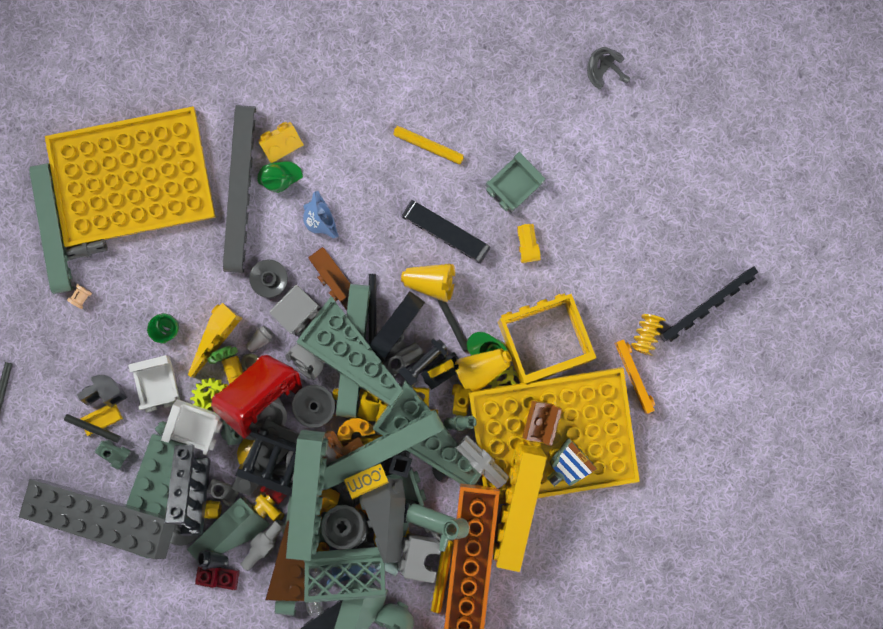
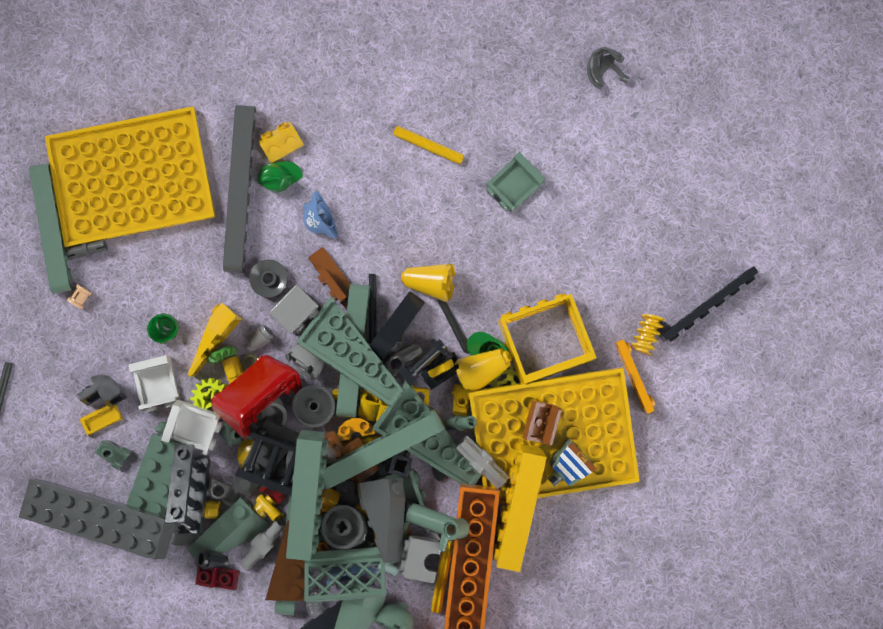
pearl dark grey bar [64,414,121,443] -> none
yellow tile [344,463,389,499] -> none
black beam [401,200,491,264] -> none
yellow piece [517,224,541,263] -> none

